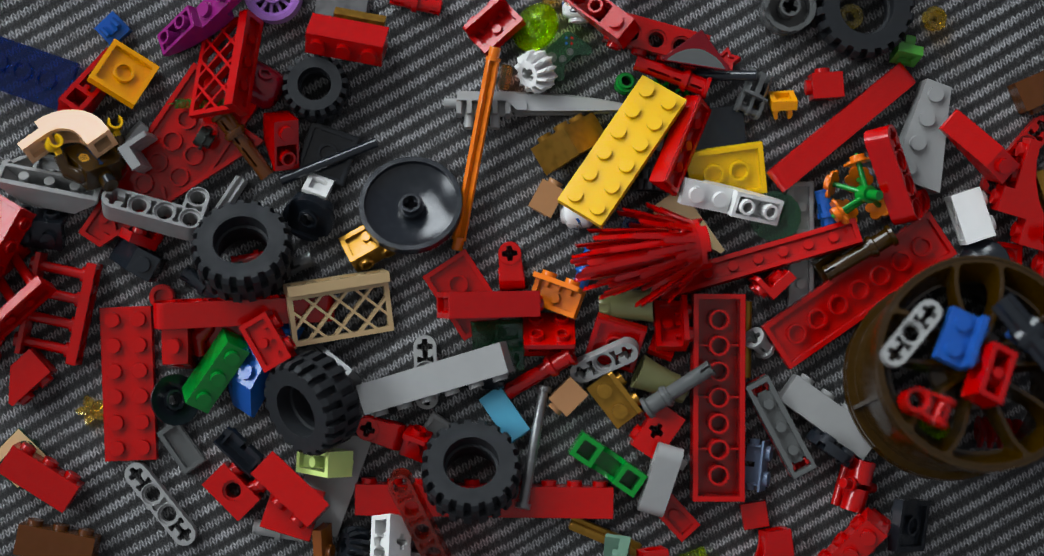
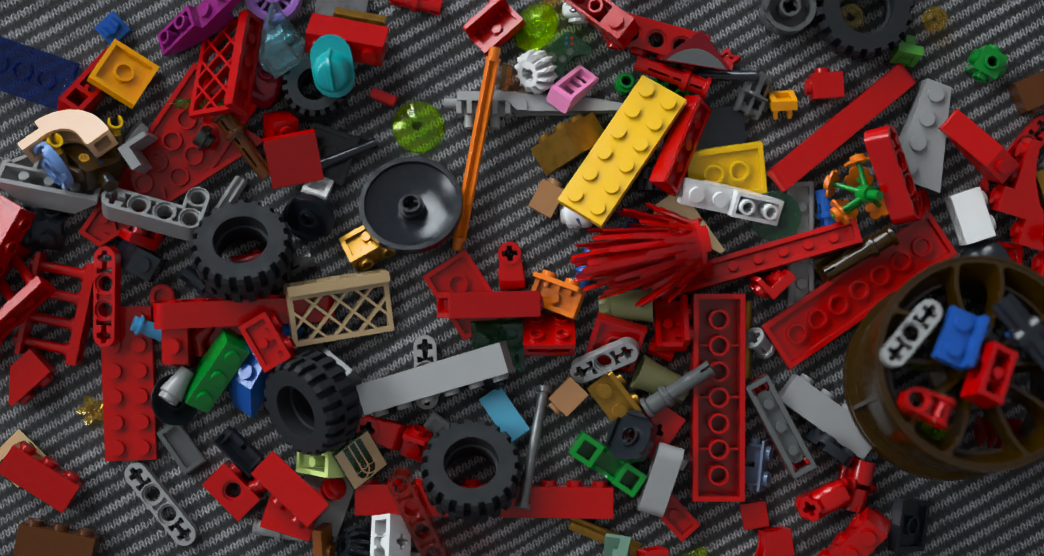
red pin [504,349,578,399] -> none
none -> medium blue tile [34,141,74,190]
none -> red beam [93,246,121,347]
none -> dark azure pin [130,315,162,342]
none -> light grey cone [158,366,194,406]
none -> clear light blue slope [259,2,305,79]
none -> red tile [262,129,324,189]
none -> teal piece [310,34,355,98]
none -> red plate [321,477,346,501]
none -> piece [331,429,388,490]
none -> red tile [369,87,399,108]
none -> clear neon green dish [392,101,443,152]
none -> bright pink slope [546,64,599,114]
none -> black plate [607,410,658,463]
none -> red piece [794,480,851,522]
none -> green brick [965,44,1008,83]

